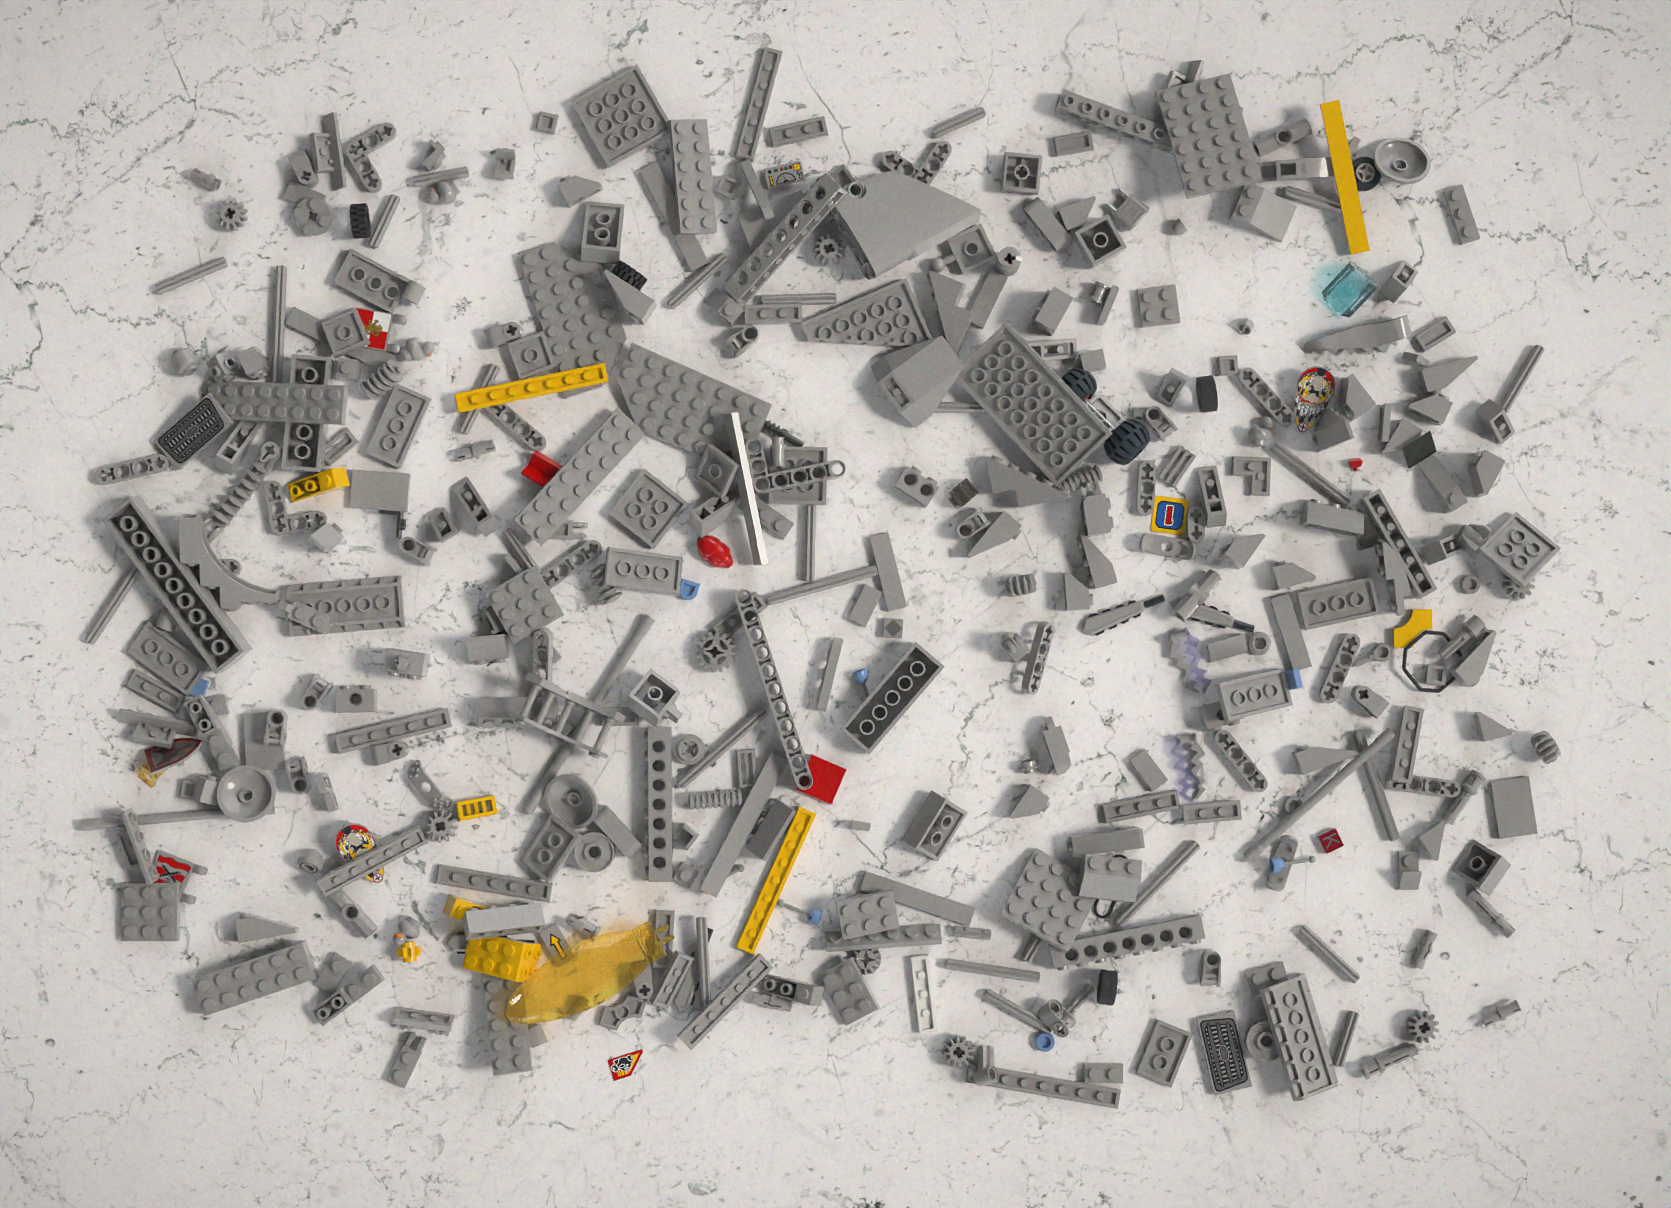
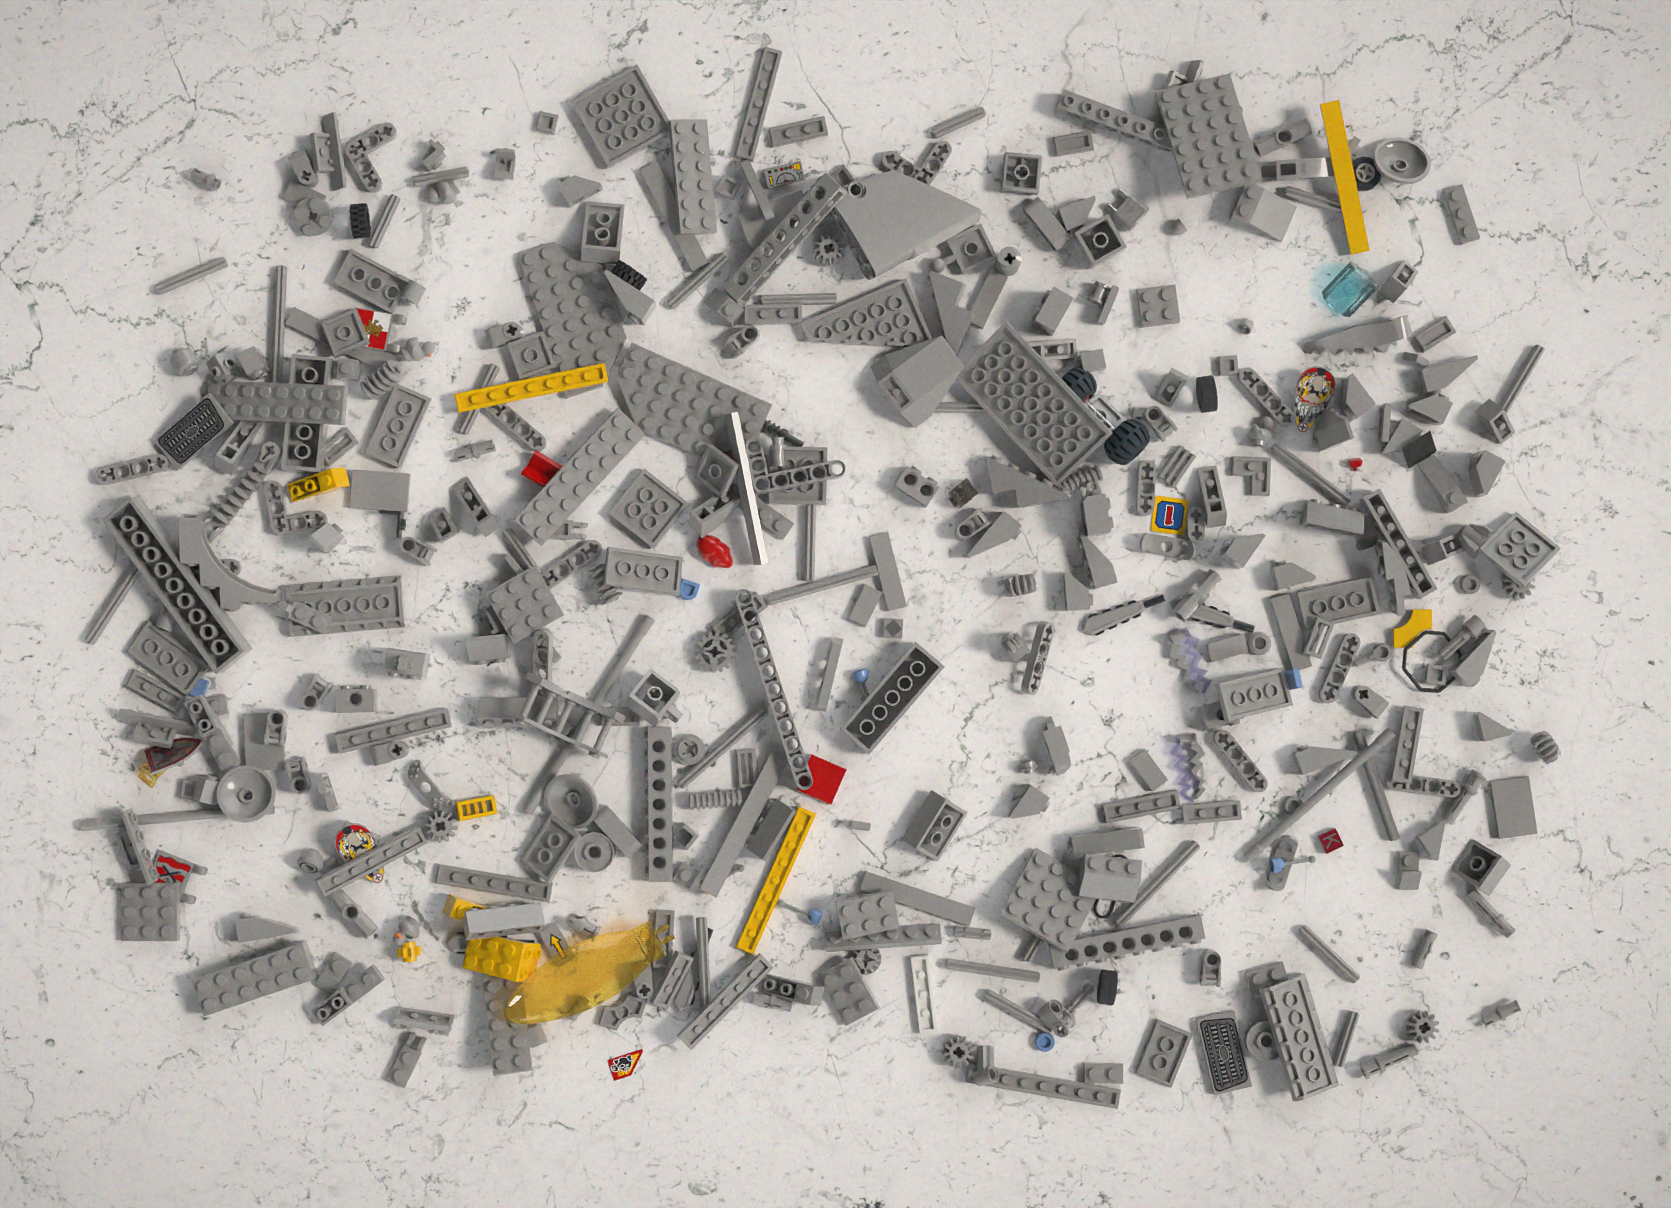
light grey gear [215,199,248,231] -> none
none -> light grey tile [1302,616,1335,659]

